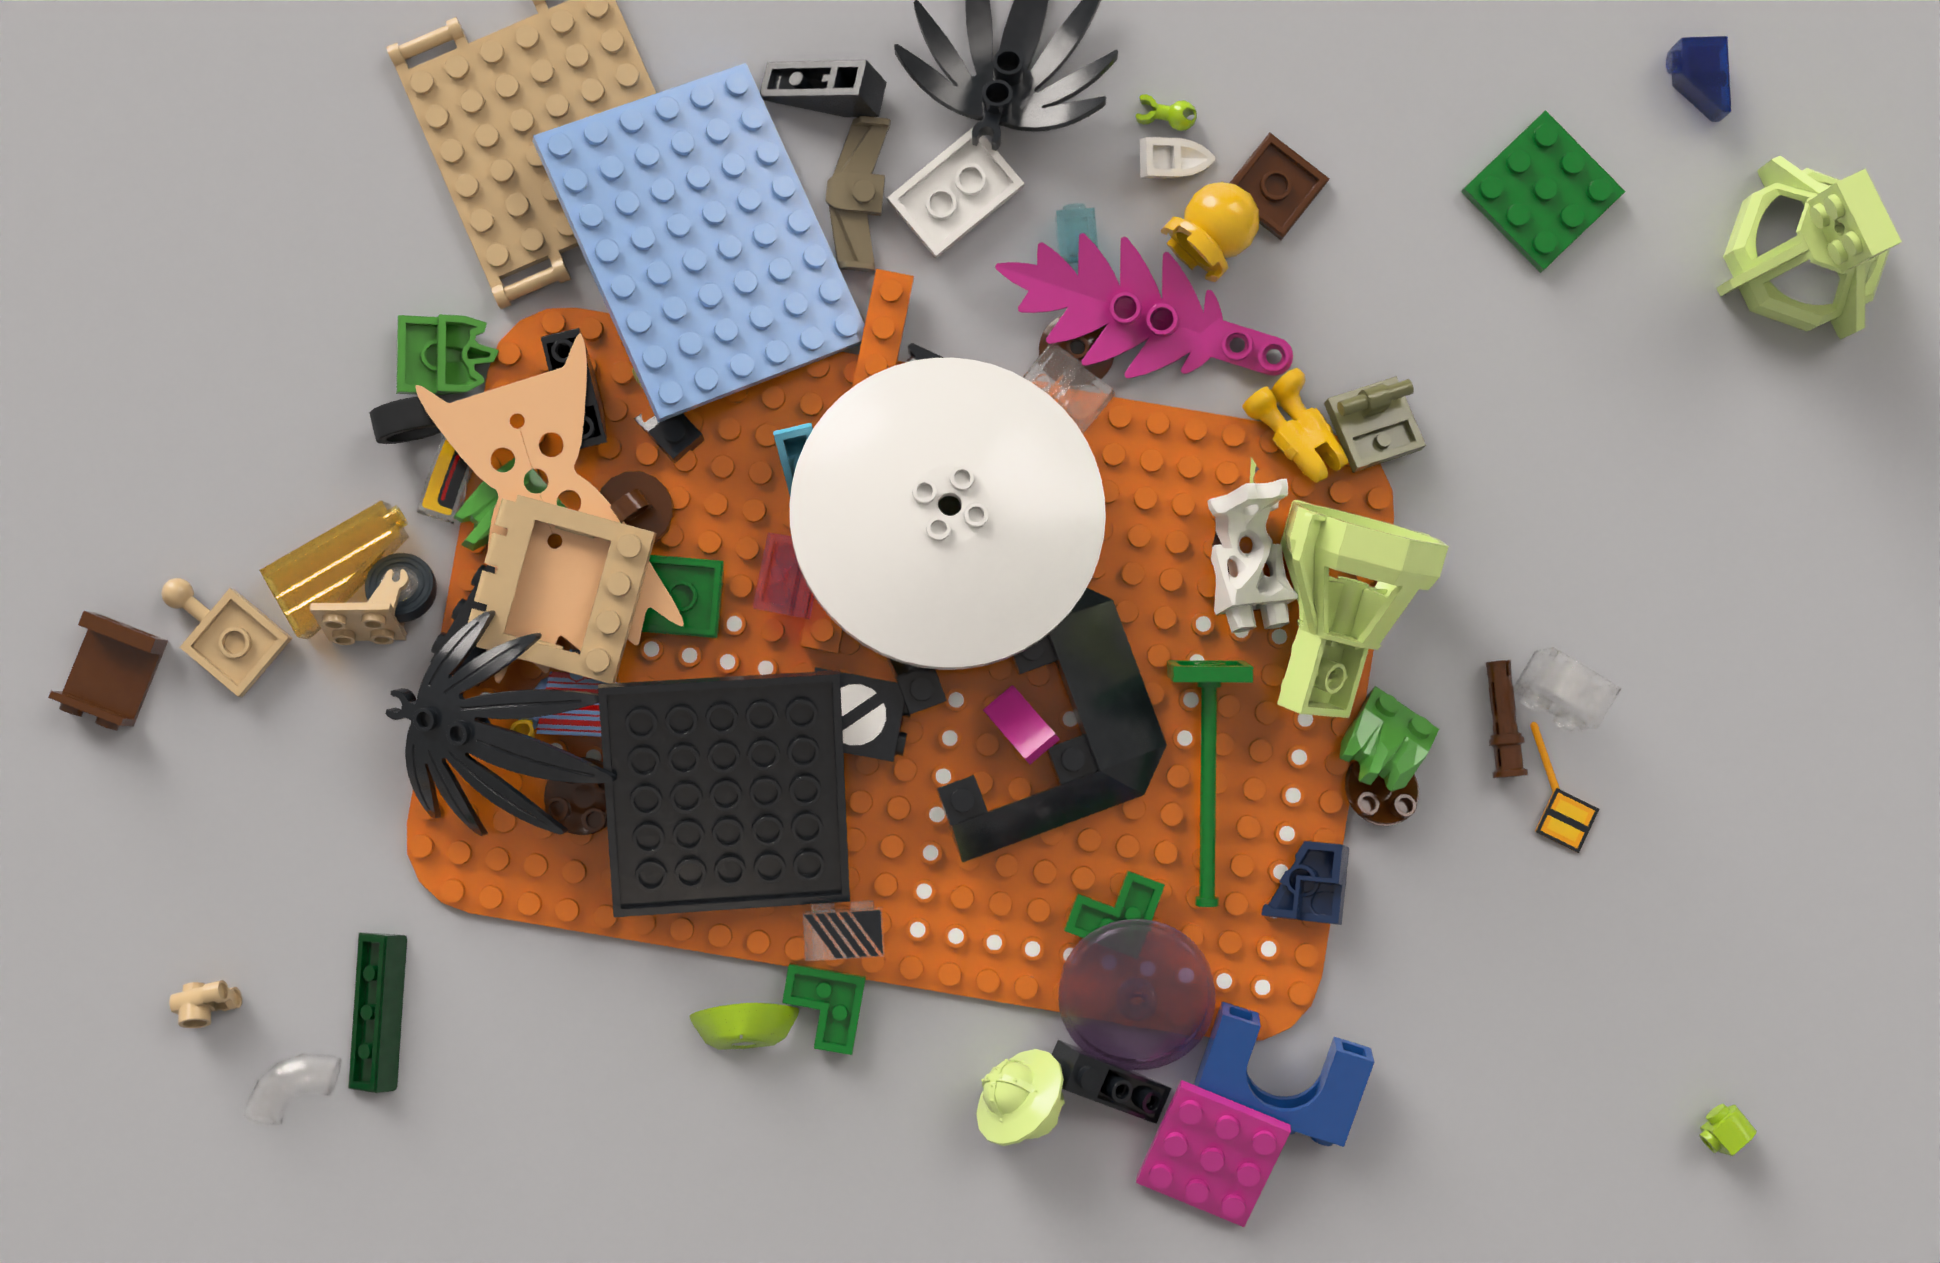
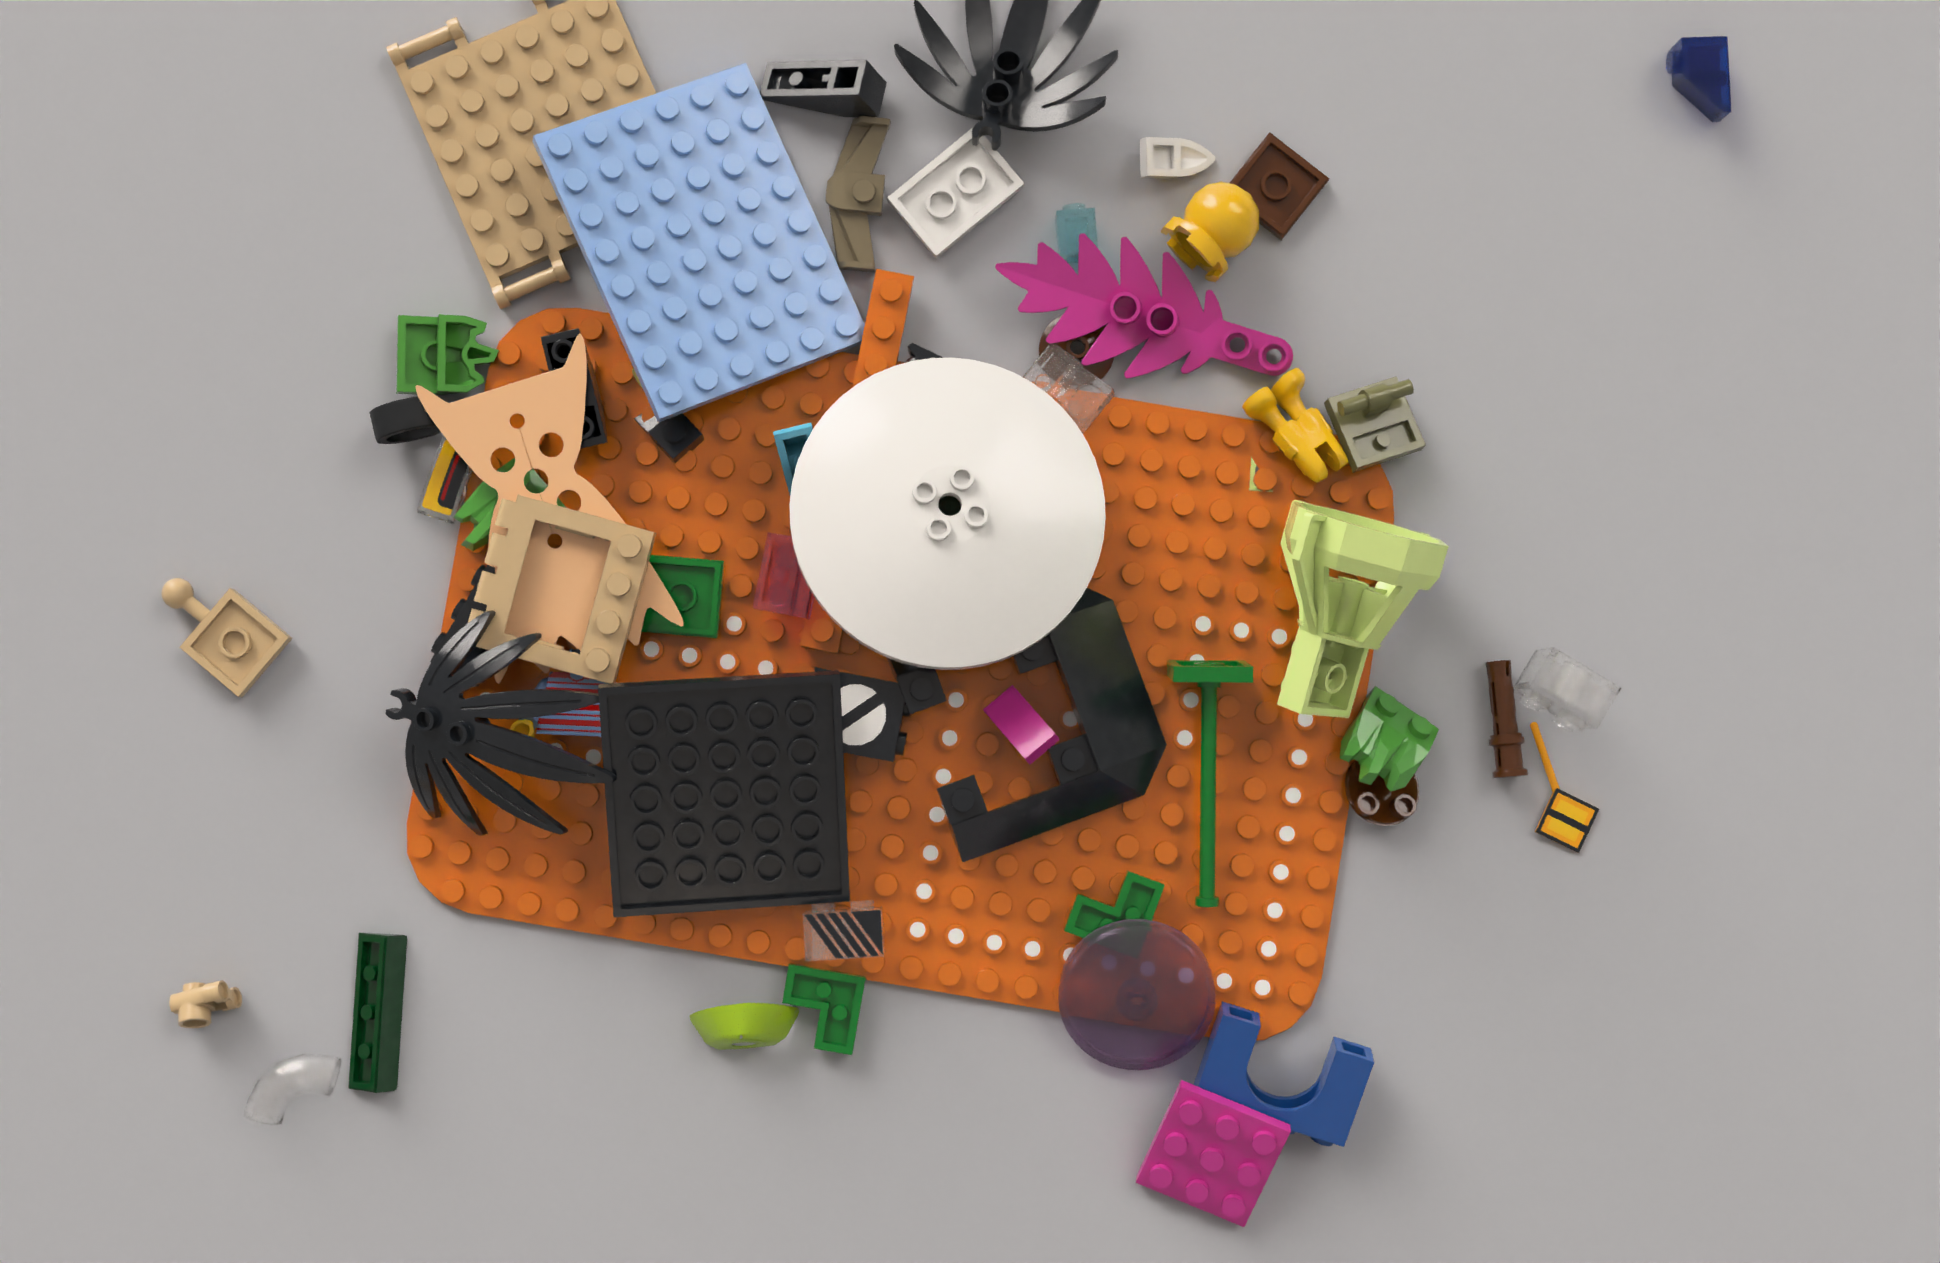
reddish brown panel [48,611,168,731] -> none
clear yellow slope [259,500,409,639] -> none
plate [310,553,437,645] -> none
reddish brown dish [544,757,607,835] -> none
reddish brown tile [600,471,674,544] -> none
yellowish green helmet [976,1049,1065,1146] -> none
black slope [1052,1040,1172,1124] -> none
lime arm [1135,94,1197,131] -> none
white hips [1207,478,1298,633] -> none
dark blue slope [1262,841,1349,925] -> none
green plate [1461,110,1626,273] -> none
lime plate [1699,1104,1757,1156] -> none
yellowish green plate [1716,156,1902,339] -> none

